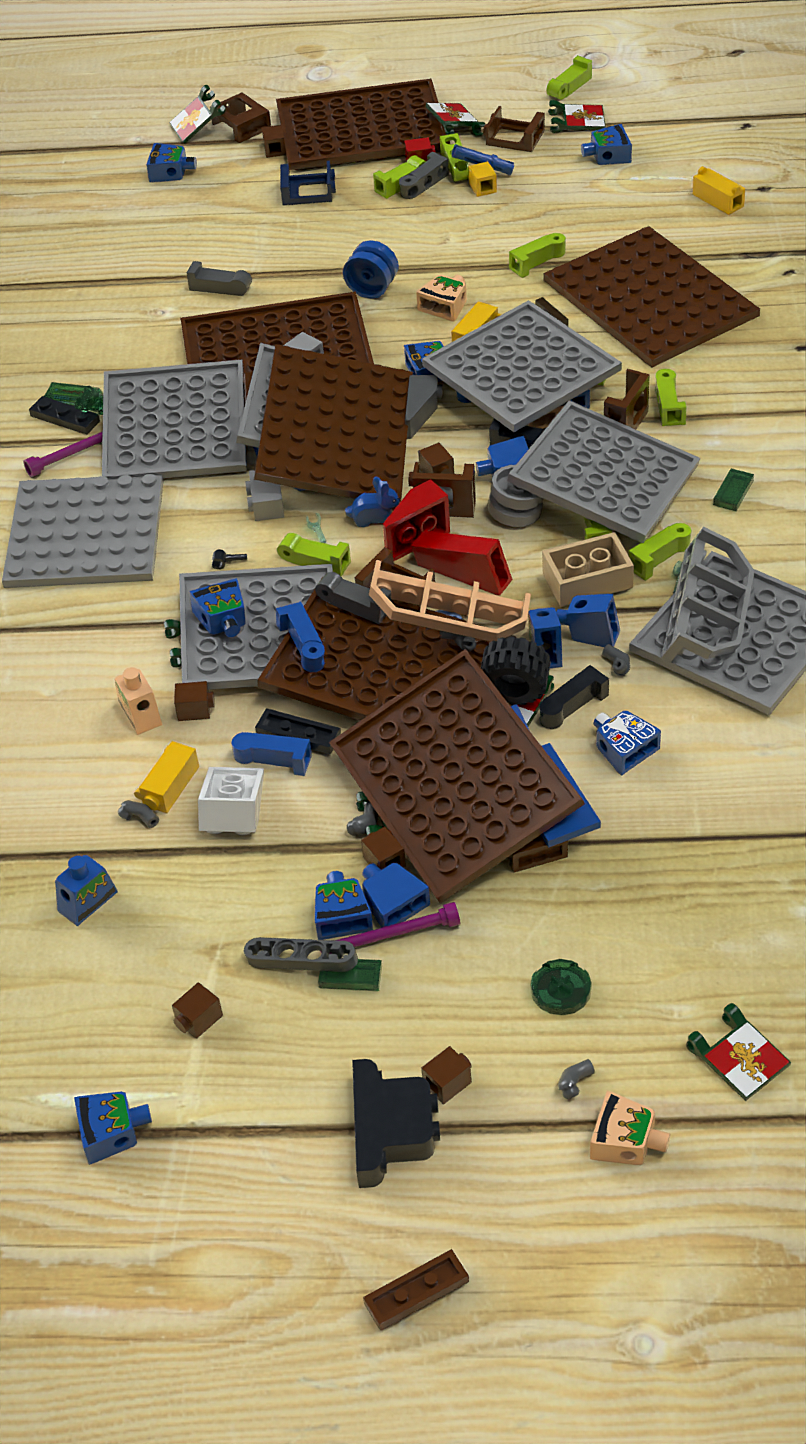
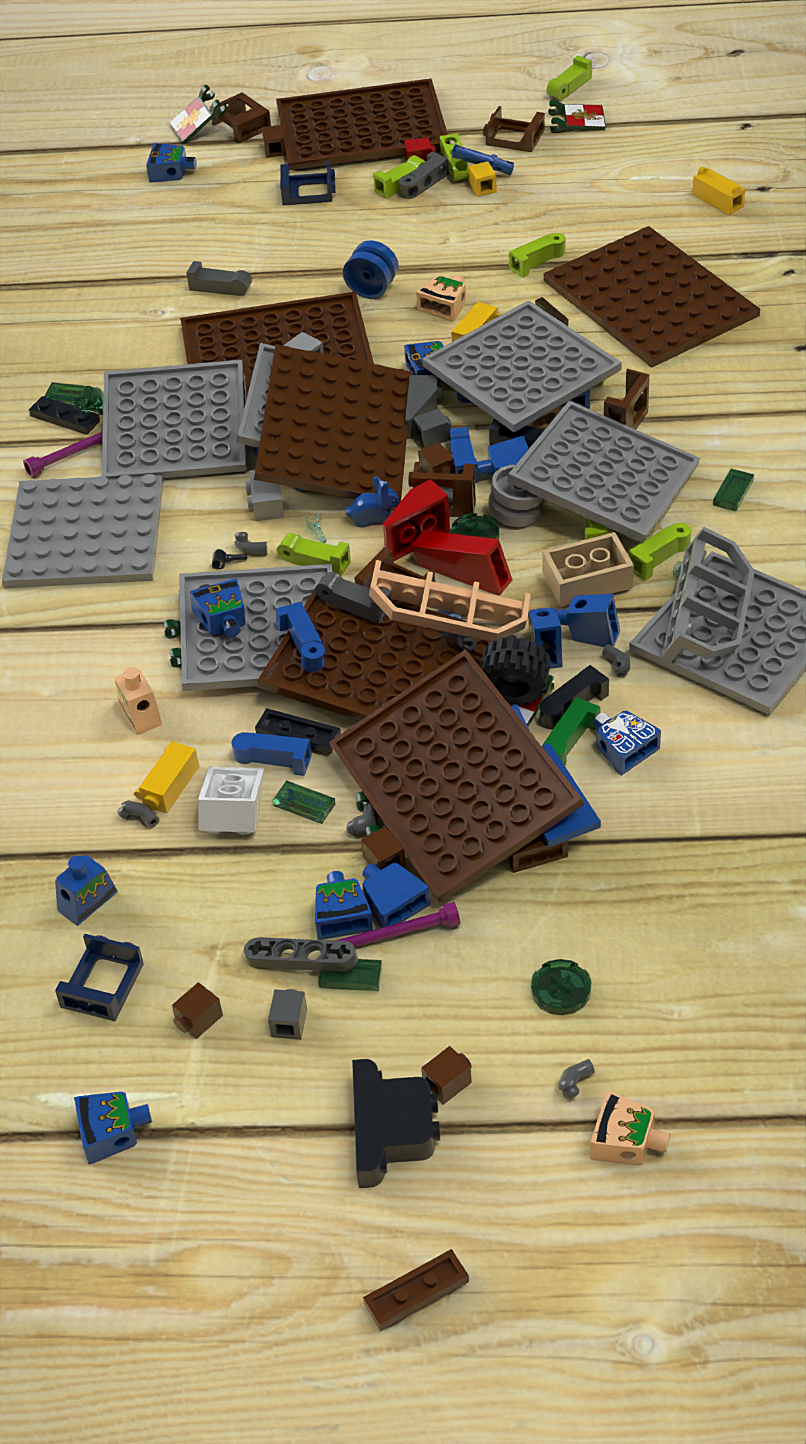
reddish brown brick [174,681,215,721] -> none
flag [425,103,485,135] -> none
blue torso [581,124,632,165] -> none
lime leg [655,369,686,426] -> none
flag [686,1003,791,1101] -> none
none -> dark blue window [55,934,144,1021]
none -> dark grey arm [234,532,268,555]
none -> dark grey brick [268,989,307,1040]
none -> clear green tile [273,780,336,824]
none -> dark grey brick [413,408,452,448]
none -> blue leg [449,427,478,483]
none -> clear green tile [450,513,500,539]
none -> green leg [543,697,600,765]

